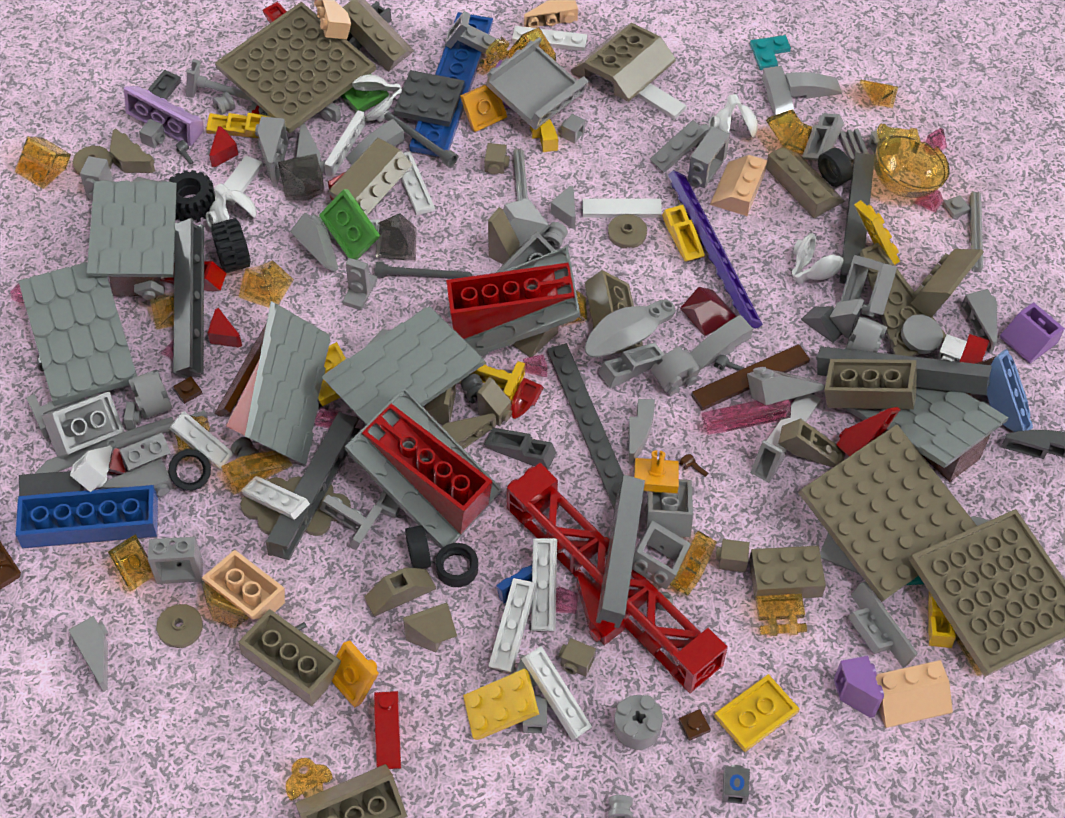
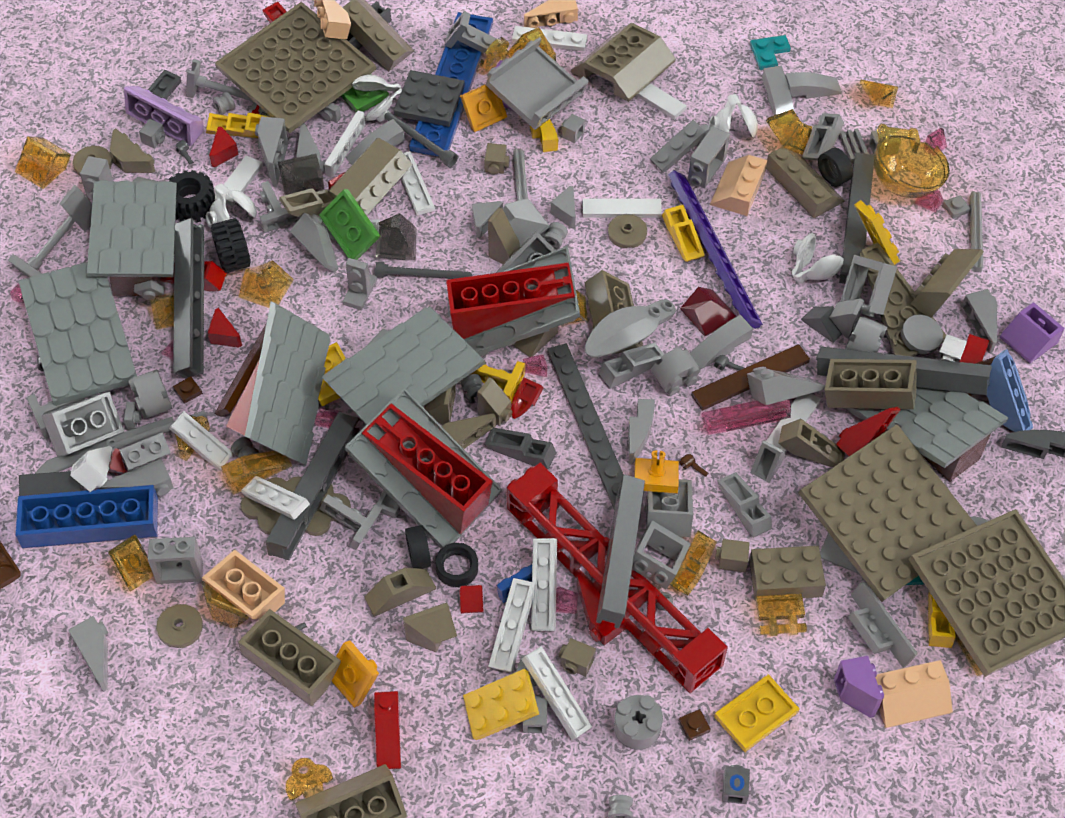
black tyre [168,449,211,491] -> none
none -> light grey piece [8,185,92,277]
none -> light grey bracket [260,181,300,233]
none -> dark tan slope [279,188,334,217]
none -> red slope [460,585,484,614]
none -> light grey slope [472,201,503,239]
none -> light grey slope [717,472,772,538]

